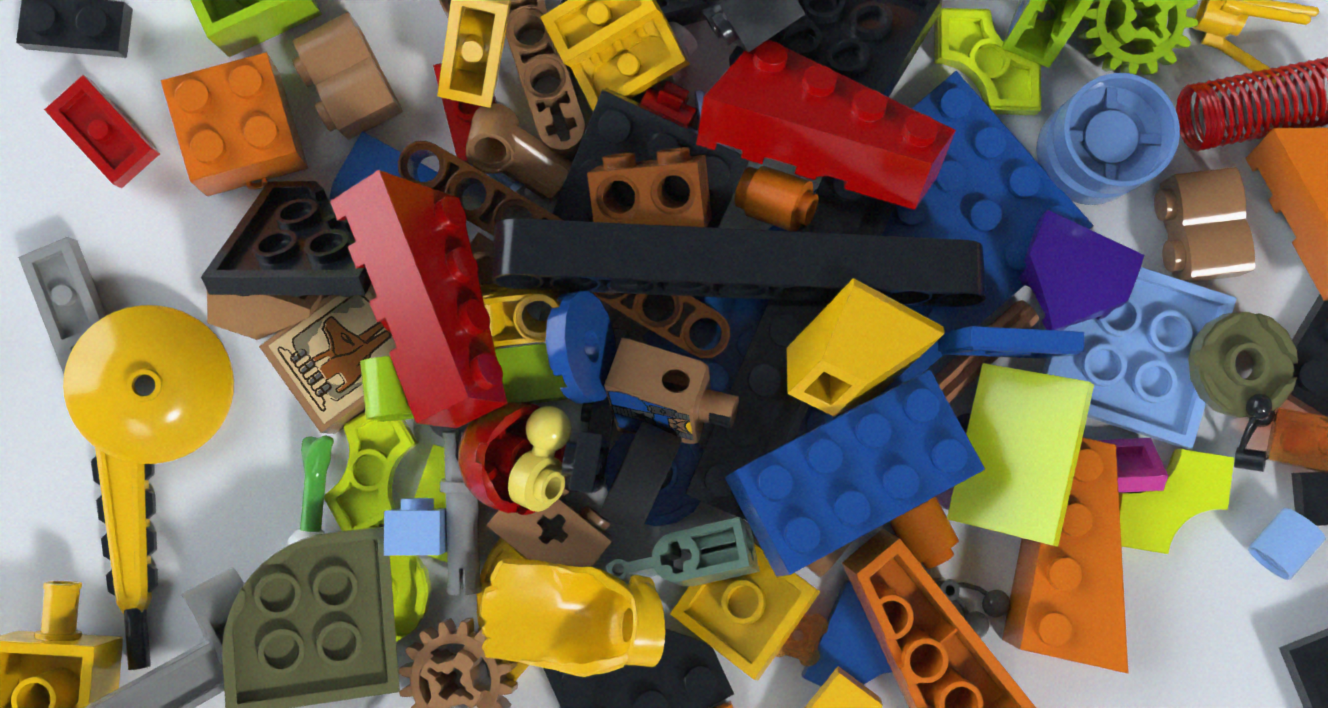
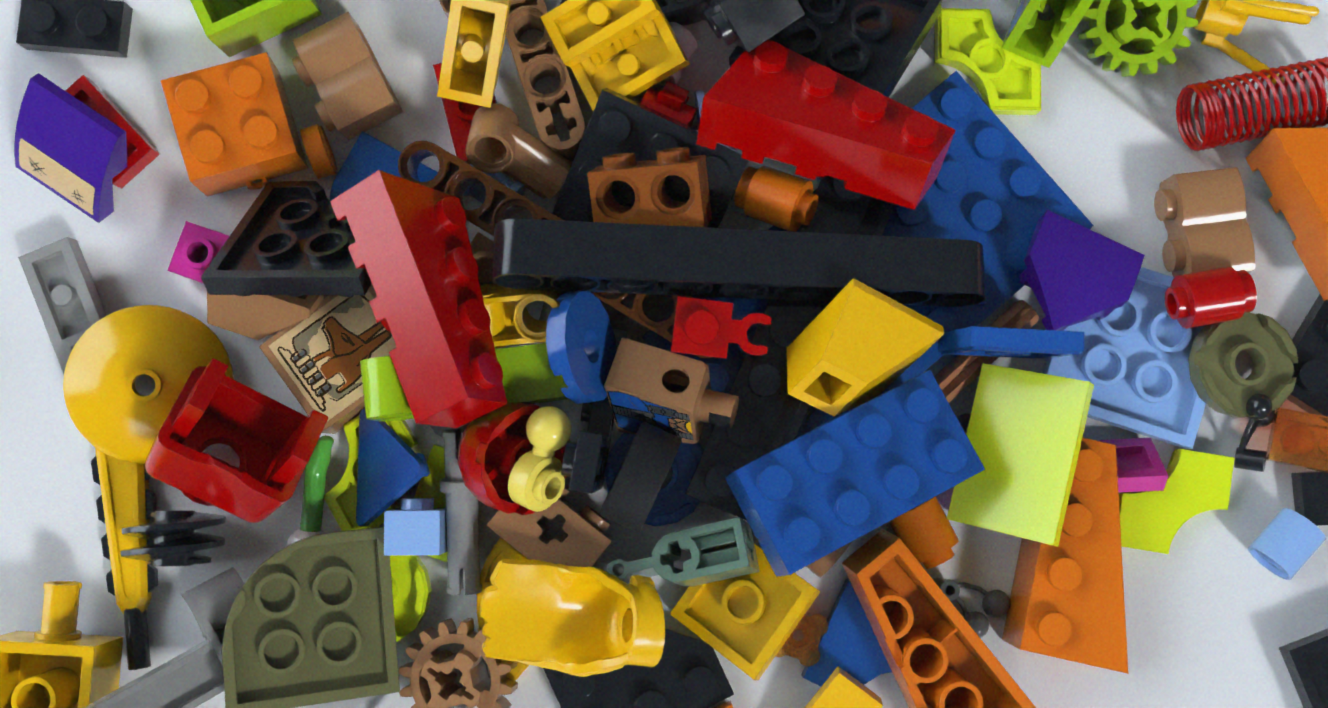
medium blue wheel [1036,73,1180,205] -> none
none -> dark purple slope [14,73,128,223]
none -> black piece [120,510,226,567]
none -> red piece [145,358,328,523]
none -> dark pink plate [167,221,229,284]
none -> orange tile [300,124,338,179]
none -> blue piece [356,409,430,526]
none -> red plate [671,296,772,359]
none -> red brick [1165,267,1257,329]

